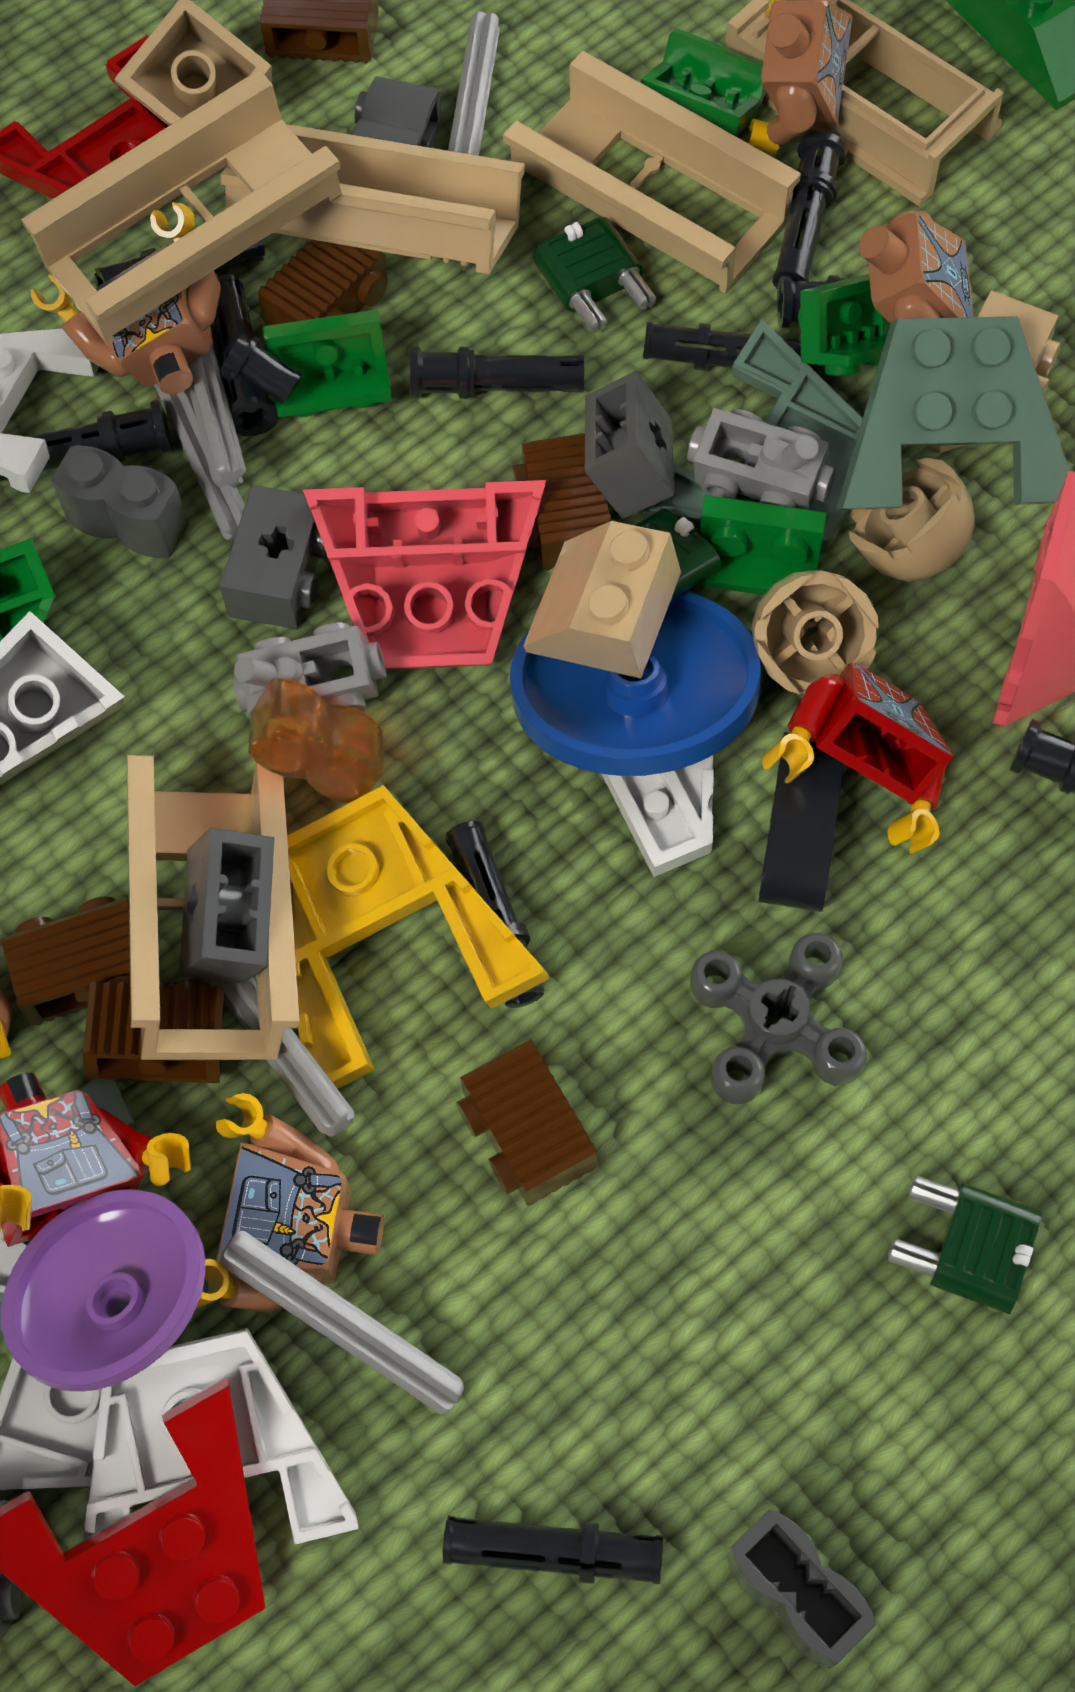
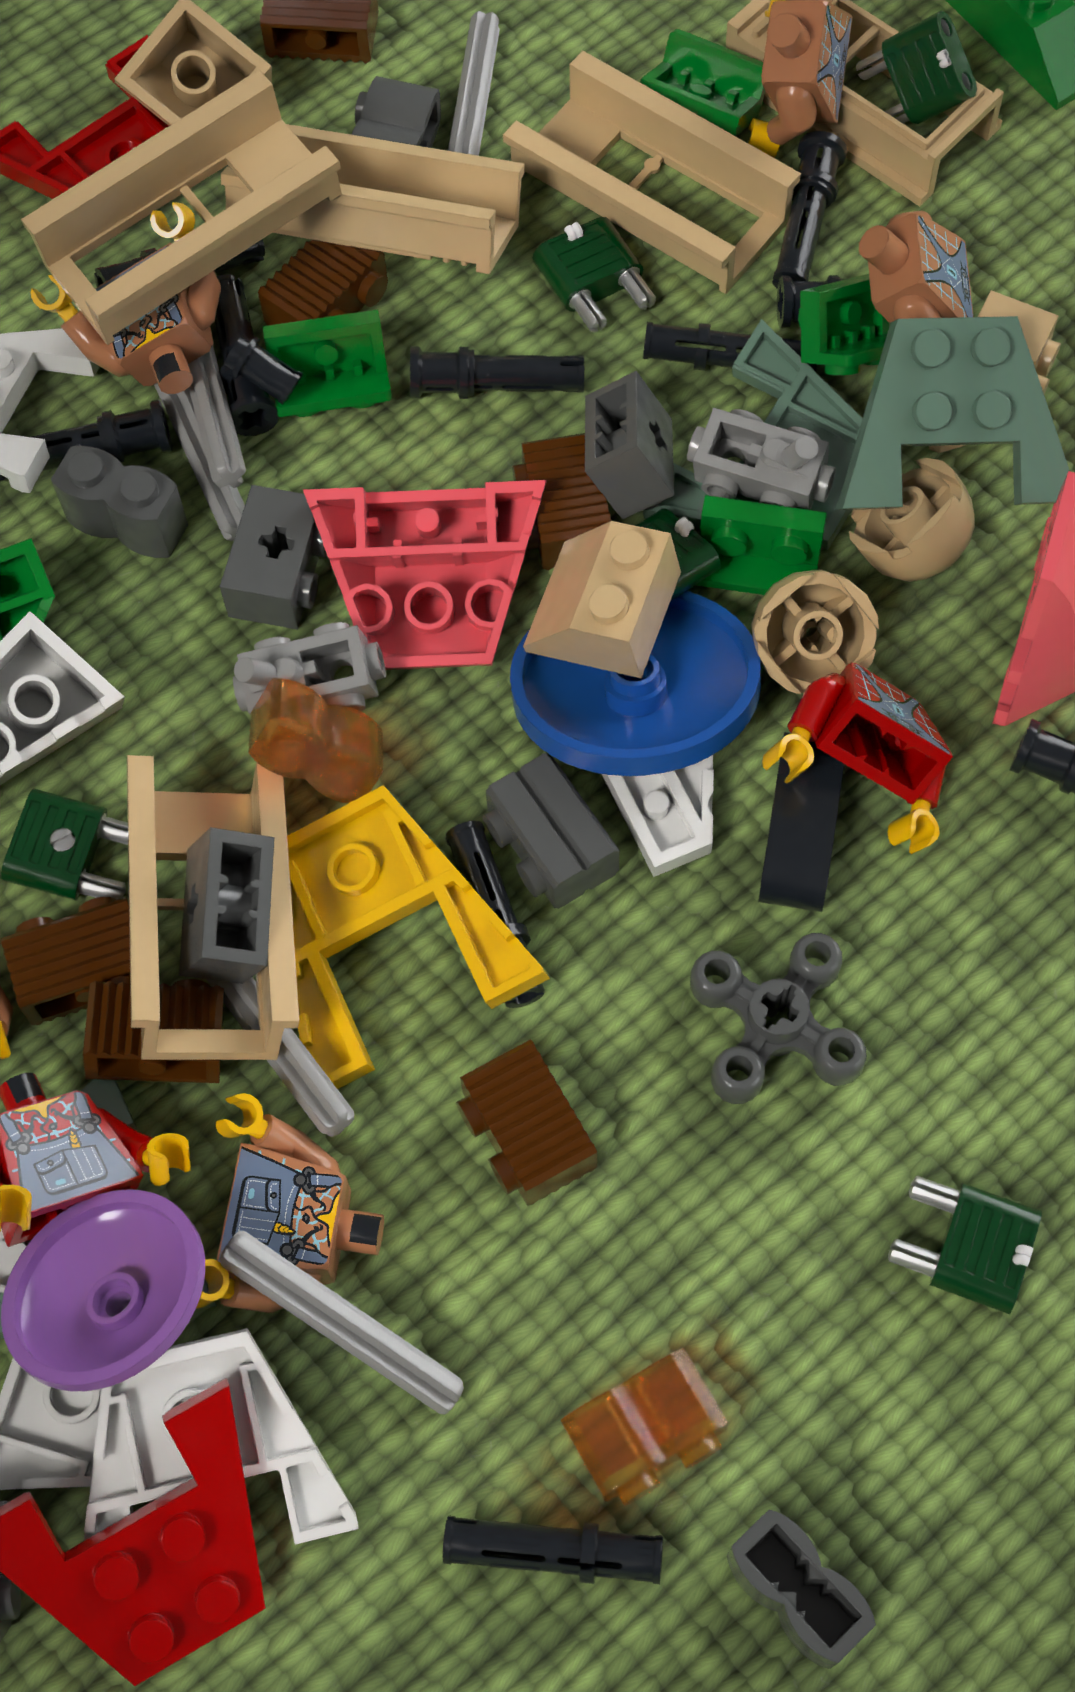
none -> dark green piece [1,788,128,901]
none -> dark grey brick [482,753,620,909]
none -> clear orange brick [561,1348,728,1506]
none -> dark green piece [856,11,977,124]

